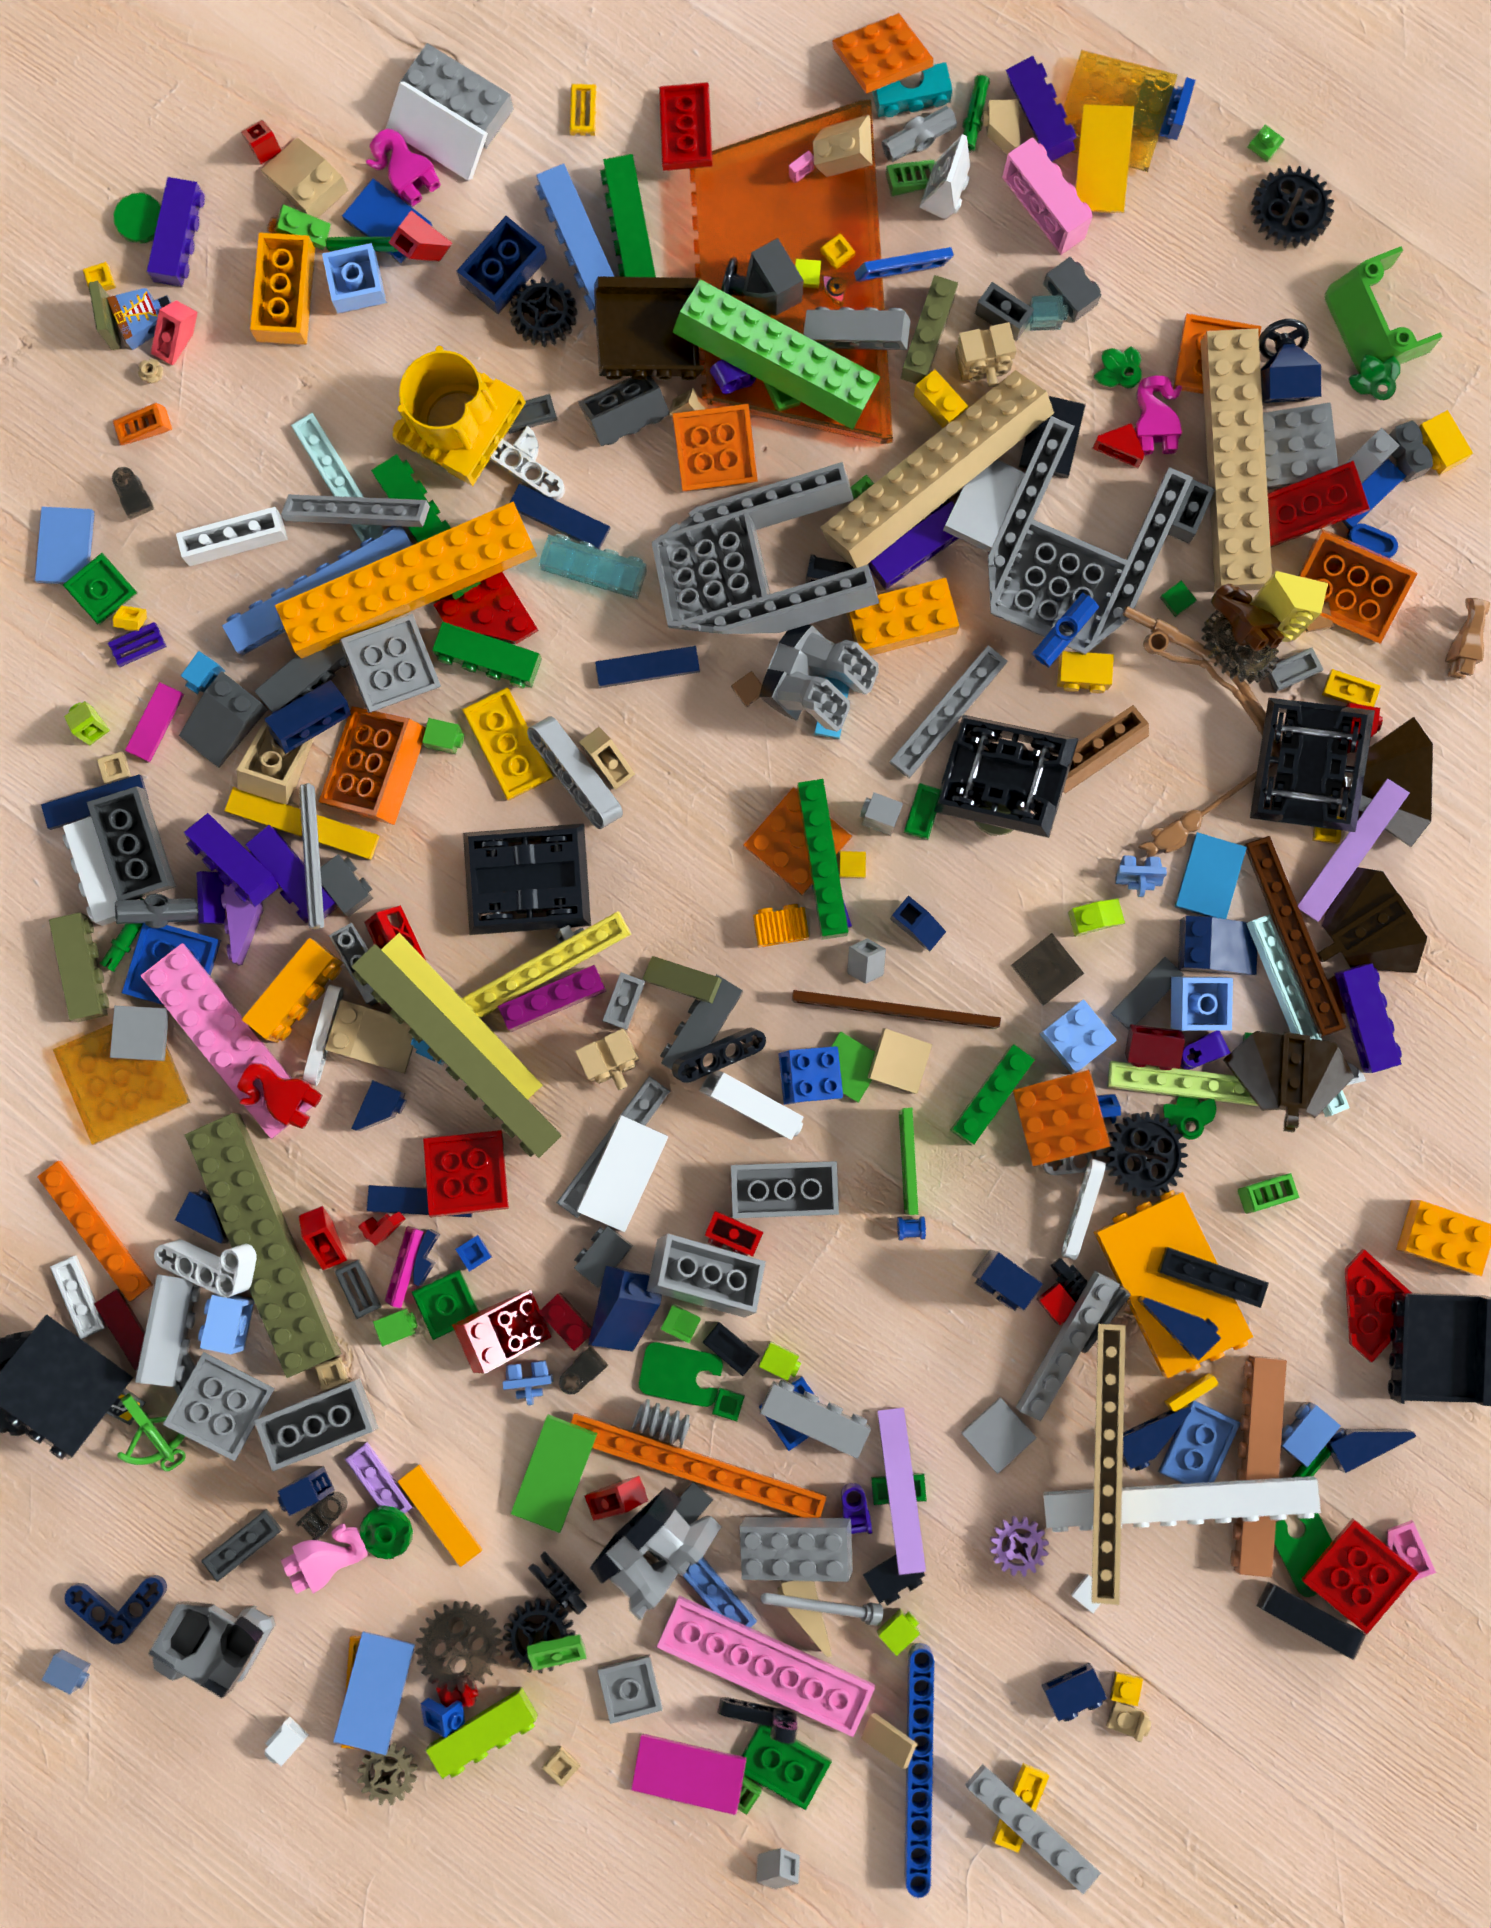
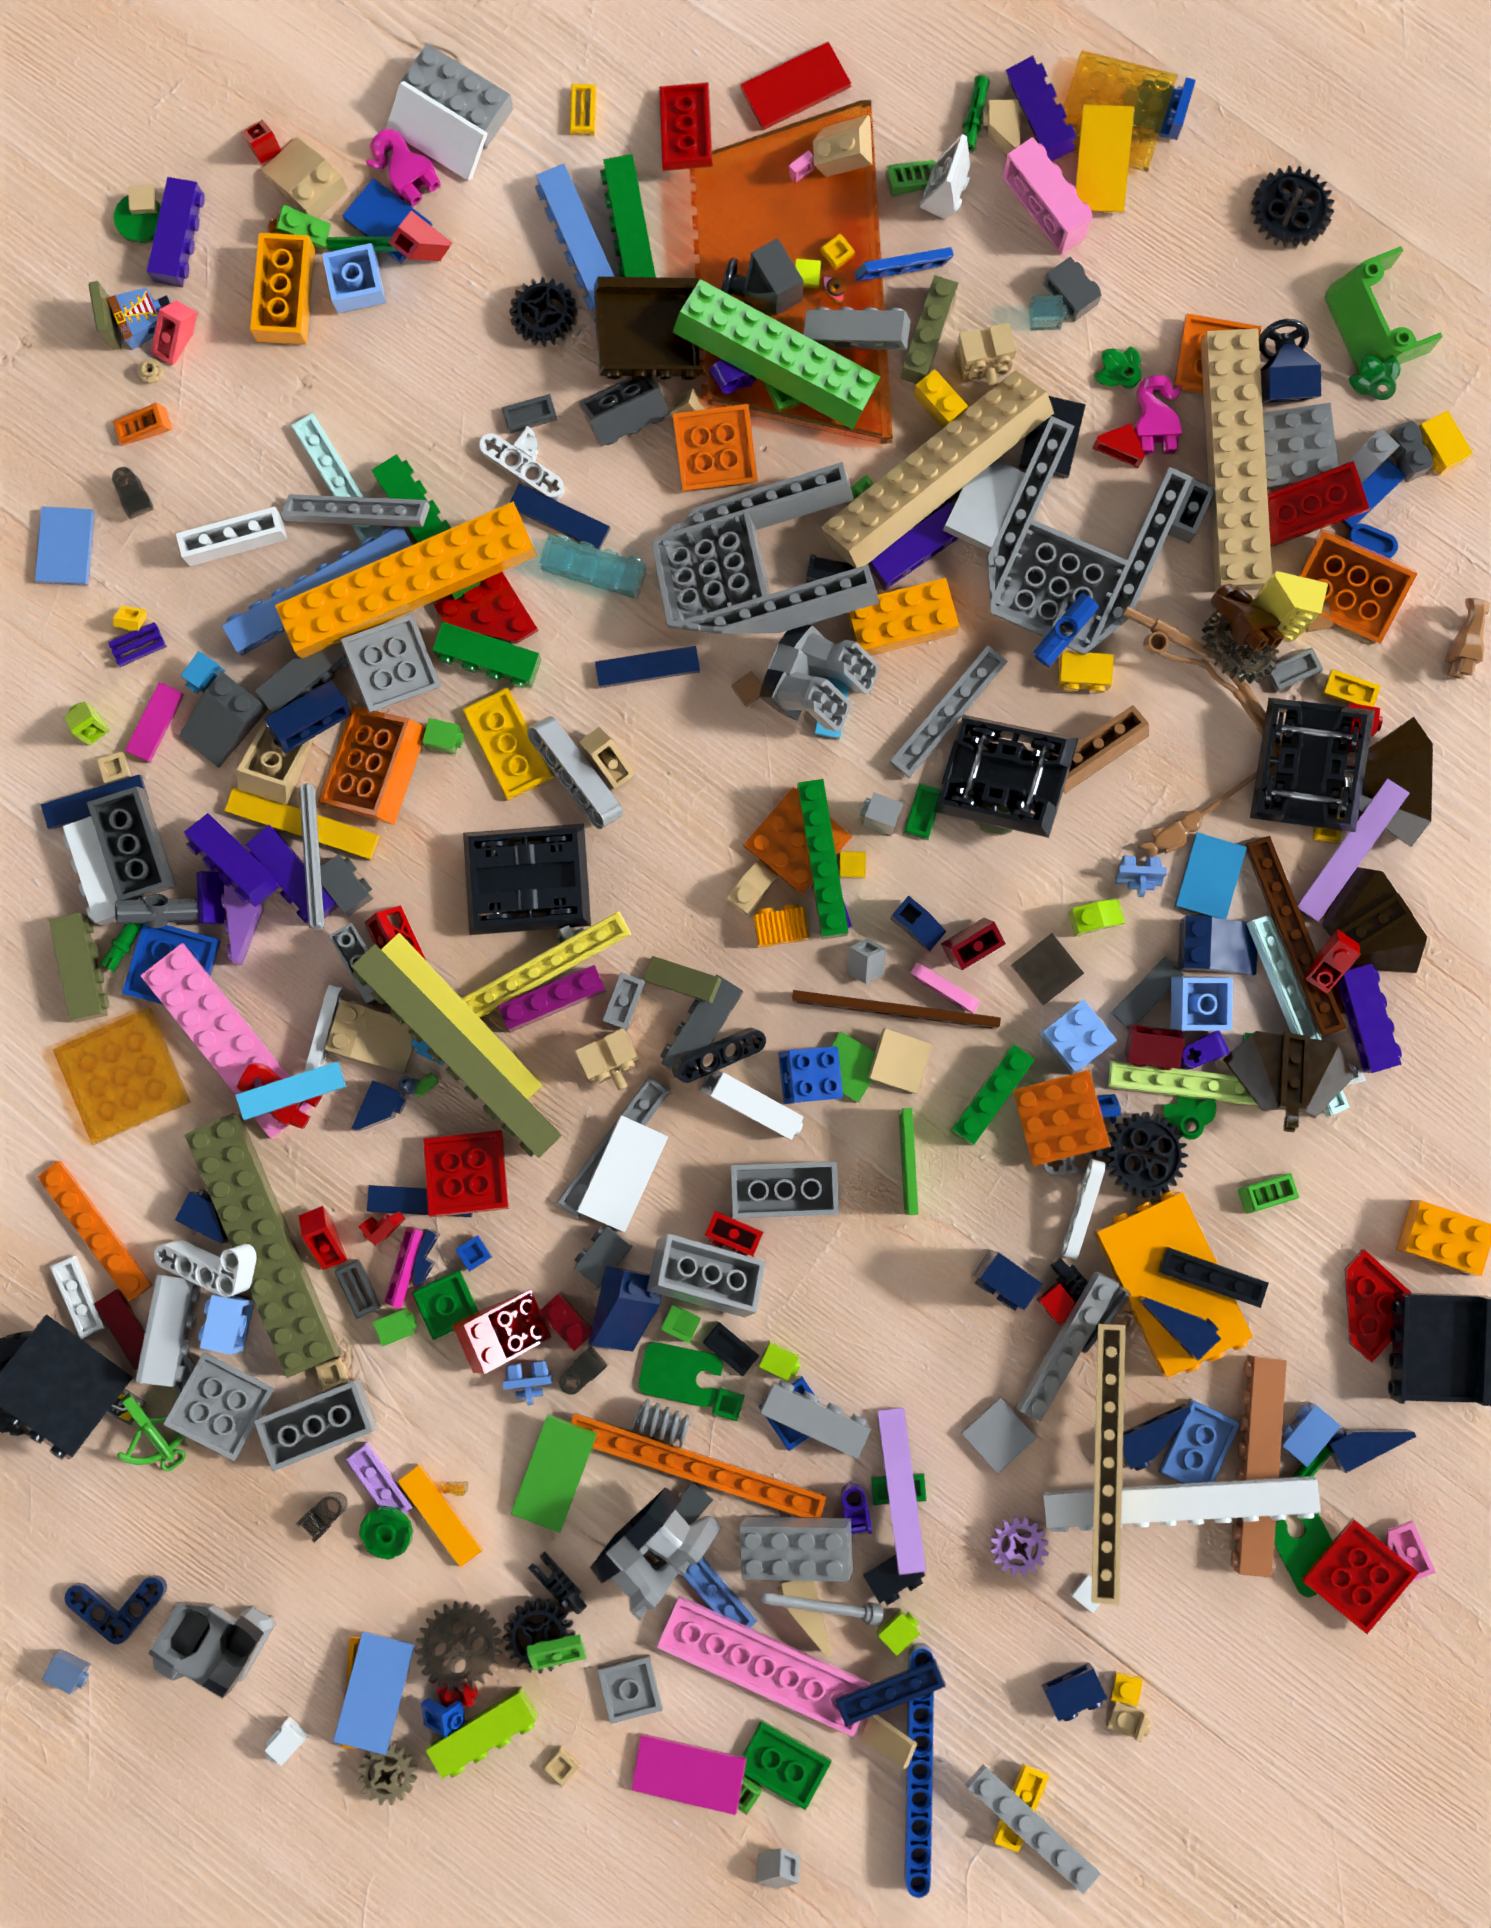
green tile [63,553,138,625] -> none
yellow tile [82,262,116,292] -> none
light grey tile [110,1006,169,1061] -> none
dark grey tile [201,1509,282,1582] -> none
light orange brick [242,938,343,1043] -> none
dark blue brick [278,1466,335,1516] -> none
bright pink hips [281,1524,368,1594] -> none
yellow hose [392,345,526,486] -> none
dark blue brick [456,216,547,314] -> none
red slope [584,1476,649,1521] -> none
black beam [718,1697,798,1744] -> none
orange plate [833,13,933,94] -> none
teal arch [872,62,953,117] -> none
light grey piece [882,105,957,162] -> none
blue bush [897,1216,926,1241] -> none
dark grey brick [975,282,1034,341] -> none
green tile [1160,580,1197,617] -> none
yellow tile [1164,1373,1219,1412] -> none
bright green tile [1248,124,1285,162] -> none
black beam [1256,1581,1367,1660] -> none
none -> tan tile [128,185,157,214]
none -> medium azure tile [236,1061,347,1120]
none -> arm [399,1072,439,1096]
none -> clear yellow tile [441,1482,468,1496]
none -> tan slope [727,861,778,917]
none -> red tile [740,41,851,130]
none -> dark blue tile [835,1659,946,1726]
none -> bright pink beam [909,963,980,1014]
none -> dark red brick [941,918,1006,970]
none -> red slope [1306,929,1361,994]

